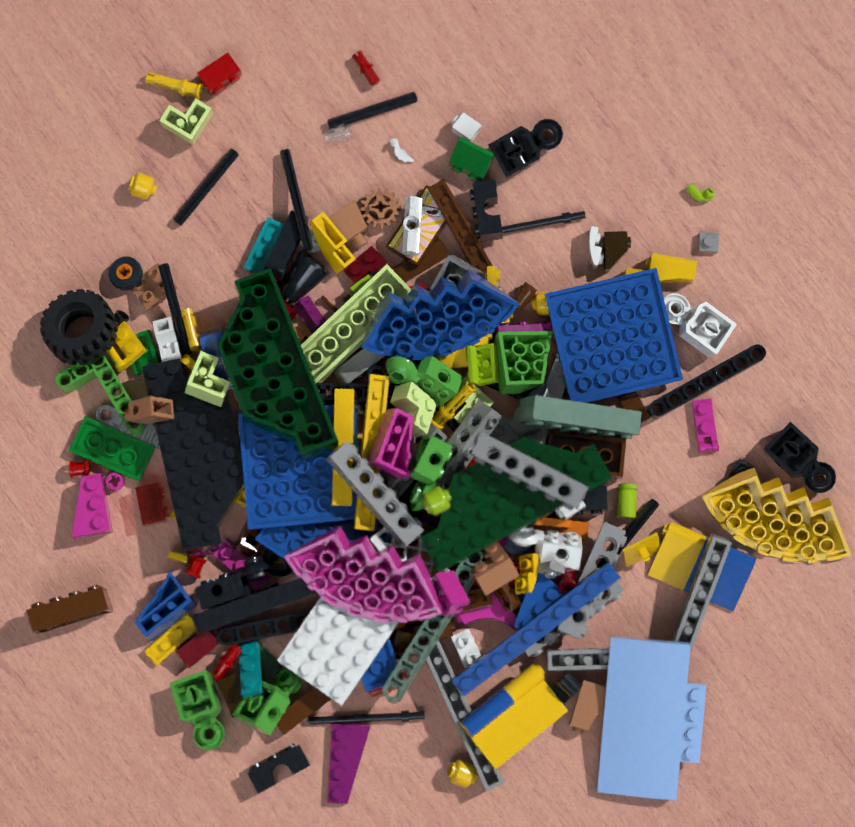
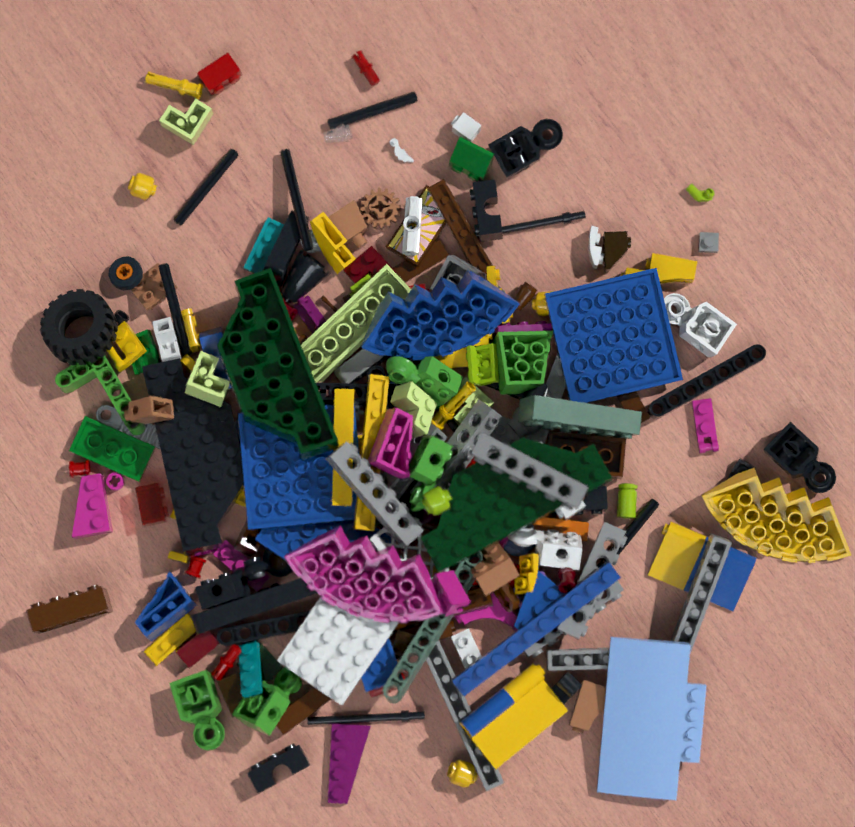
light grey plate [537,561,565,578] -> none
yellow piece [622,532,660,567] -> none

